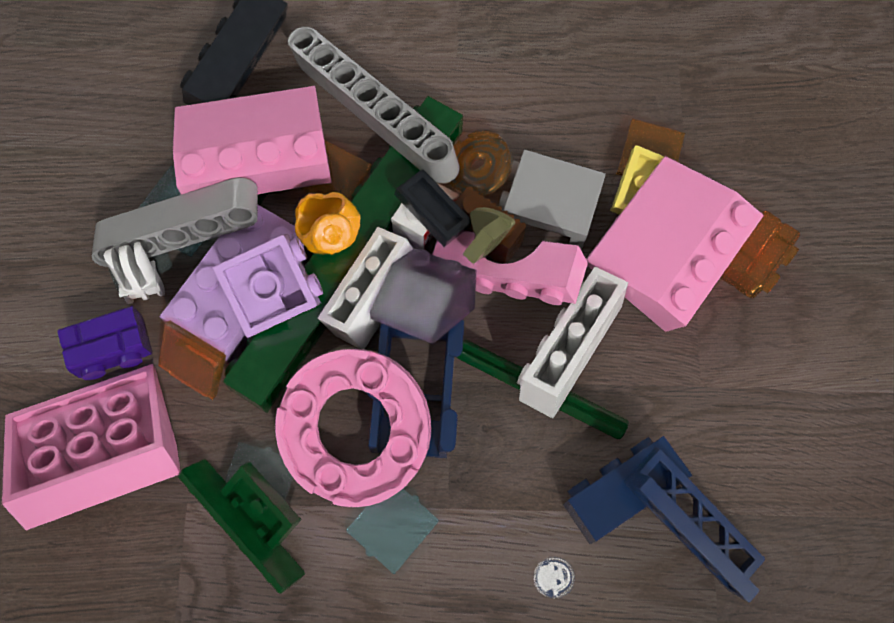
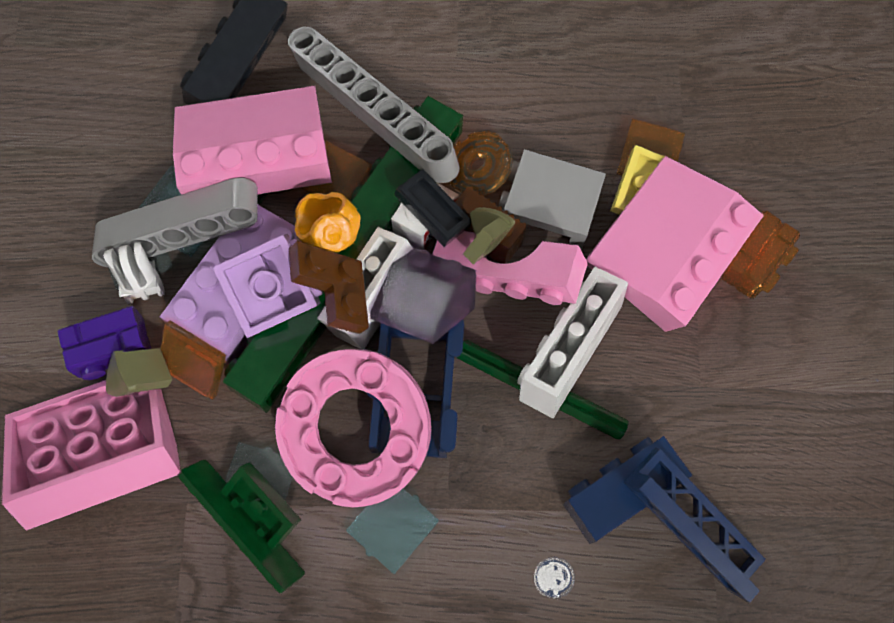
none -> olive tile [106,348,173,397]
none -> reddish brown plate [289,241,369,334]

